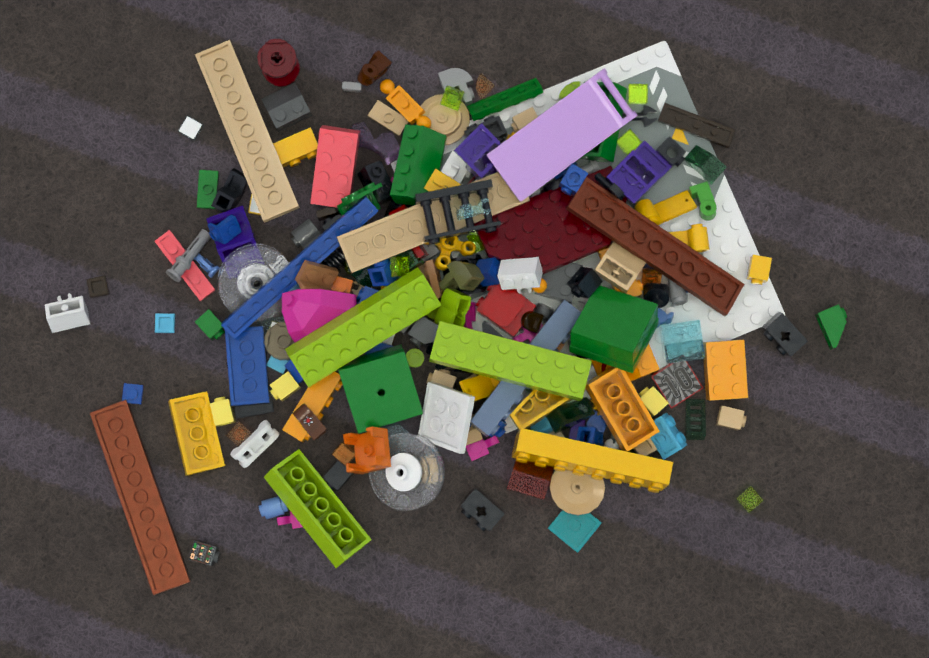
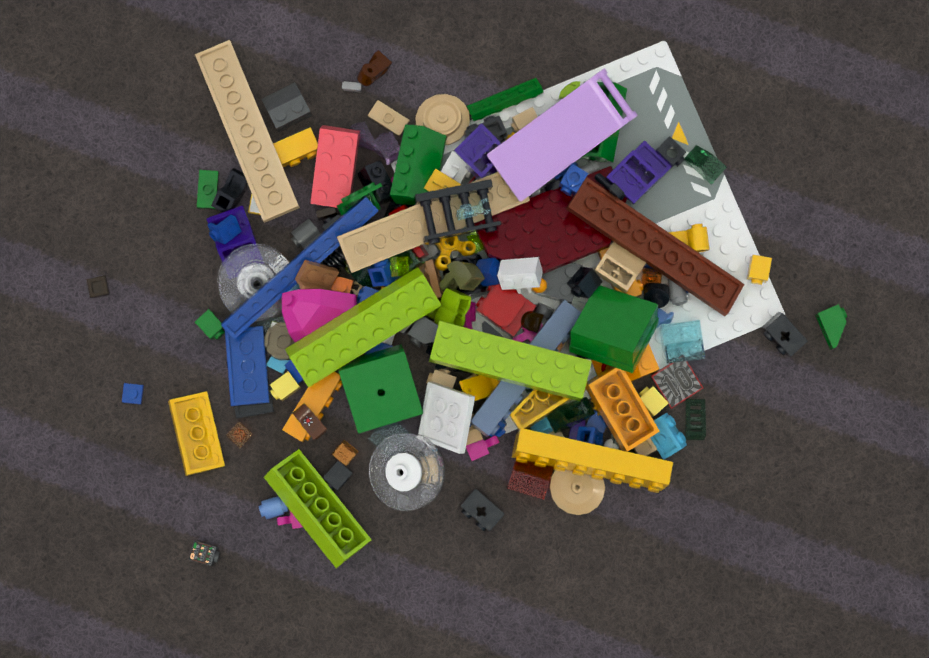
white brick [45,293,90,333] -> none
copper plate [90,400,191,595] -> none
coral tile [155,230,215,301] -> none
medium azure tile [155,313,175,333] -> none
light grey pin [166,229,211,282] -> none
white tile [178,115,204,142] -> none
medium blue piece [194,253,220,278] -> none
light yellow brick [210,397,236,427] -> none
white plate [230,420,279,468] -> none
dark red piece [257,39,300,87] -> none
orange panel [343,426,391,474] -> none
light orange plate [380,79,431,129] -> none
lime tile [406,348,424,368] -> none
light grey brick [438,68,475,106] -> none
clear neon green plate [440,85,465,111] -> none
clear orange tile [476,73,495,100] -> none
teal tile [548,510,602,553] -> none
clear neon green tile [617,129,642,155] -> none
black bar [622,105,657,127] -> none
clear neon green tile [628,84,648,104] -> none
yellow door [634,190,697,225] -> none
dark brown tile [658,103,736,148] -> none
bright green leg [689,181,717,221] -> none
light orange brick [702,340,748,401] -> none
tan brick [716,406,746,431] -> none
clear neon green tile [736,486,764,513] -> none

